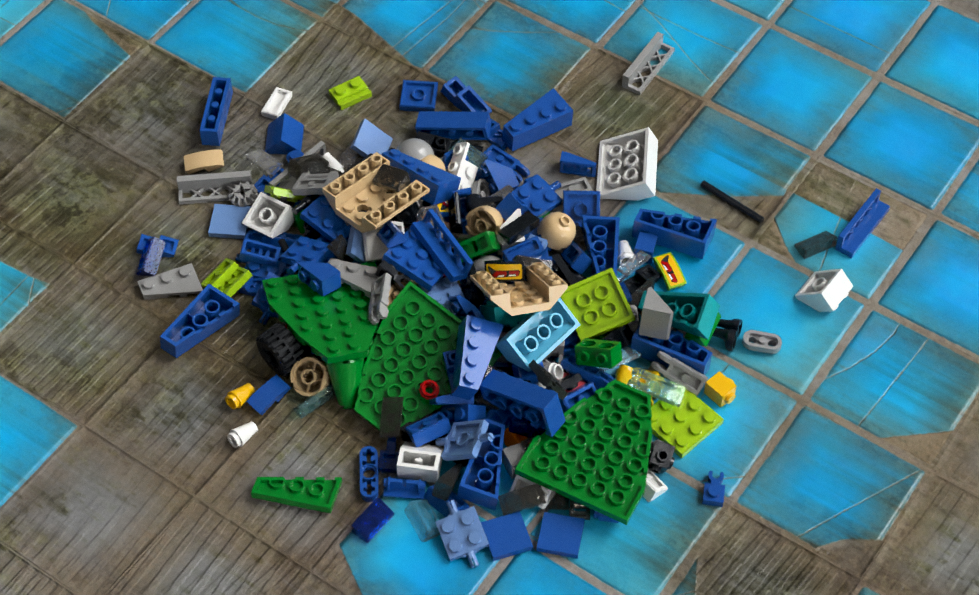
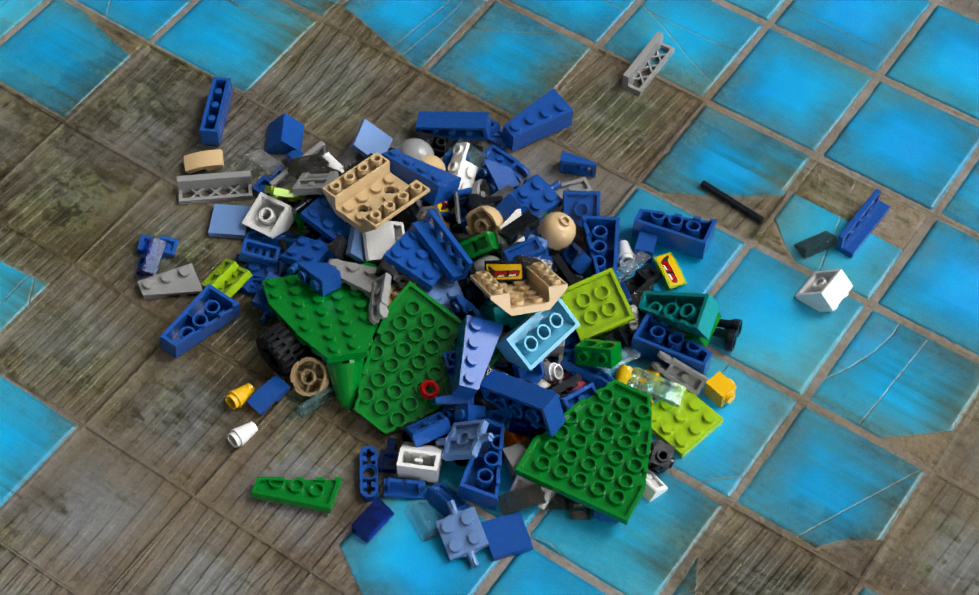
light grey gear [228,181,258,207] -> none
white tile [261,87,293,119] -> none
lime plate [329,76,372,110] -> none
clear smoke slope [372,164,411,193] -> none
blue slope [376,220,409,248] -> none
clear smoke slope [379,397,404,439] -> none
blue tile [399,80,438,112] -> none
clear smoke slope [432,461,464,501] -> none
blue slope [440,76,492,114] -> none
pearl dark grey plate [528,359,568,400] -> none
blue tile [536,512,585,559] -> none
white slope [596,127,658,201] -> none
light grey slope [639,287,674,340] -> none
blue plate [702,471,725,507] -> none
light grey plate [742,330,782,354] -> none

